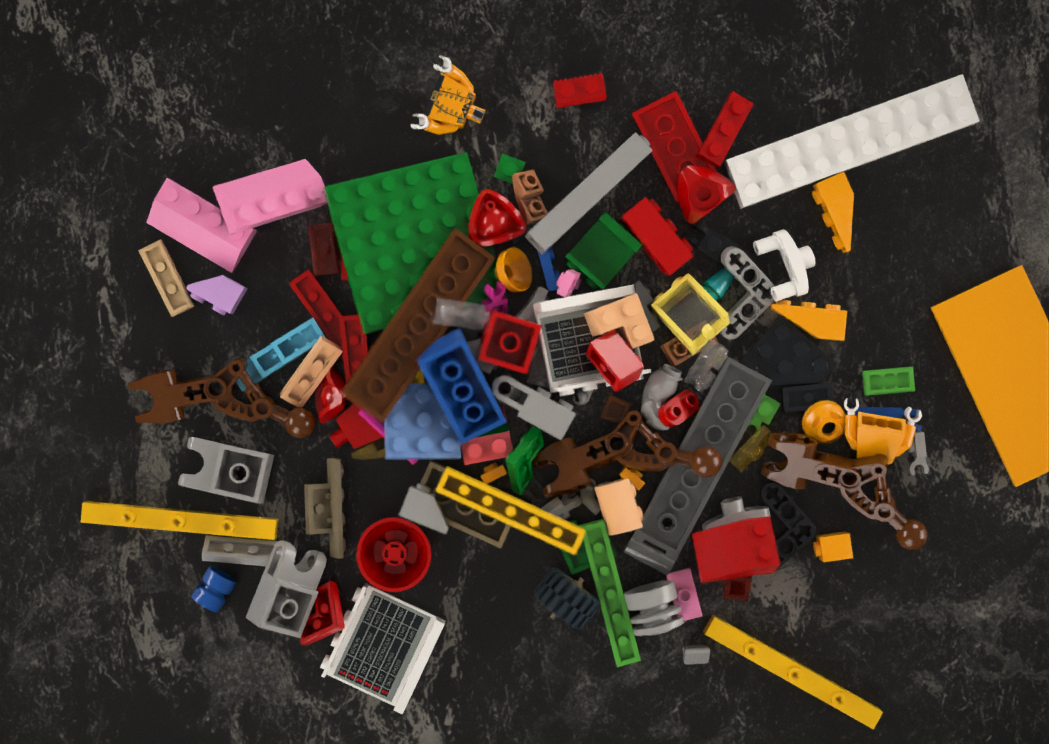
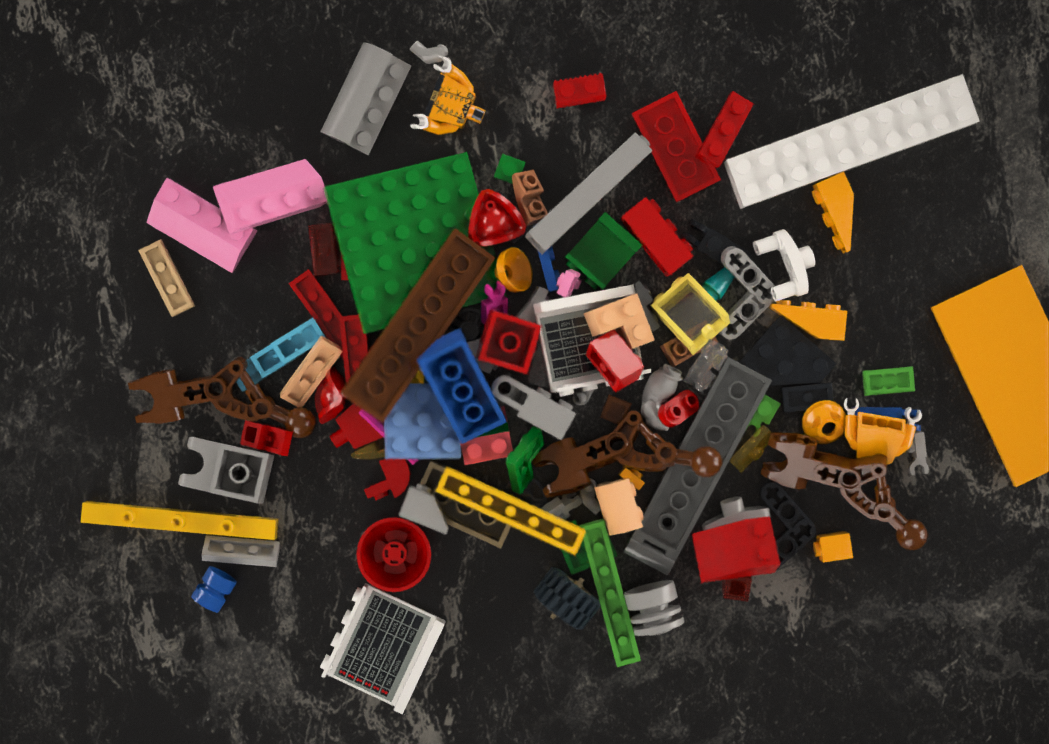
lavender slope [186,275,248,316] -> none
light grey brick [246,540,327,638] -> none
red brick [300,581,345,645] -> none
dark tan bracket [304,458,346,559] -> none
clear hinge [434,298,490,330] -> none
light orange plate [480,462,507,484] -> none
bright pink plate [666,567,703,621] -> none
red hat [677,165,736,224] -> none
light grey slope [683,644,710,664] -> none
yellow piece [703,615,883,730] -> none
none -> red brick [240,420,293,456]
none -> light grey brick [320,42,411,155]
none -> red brick [364,458,411,501]
none -> light grey arm [410,40,448,64]

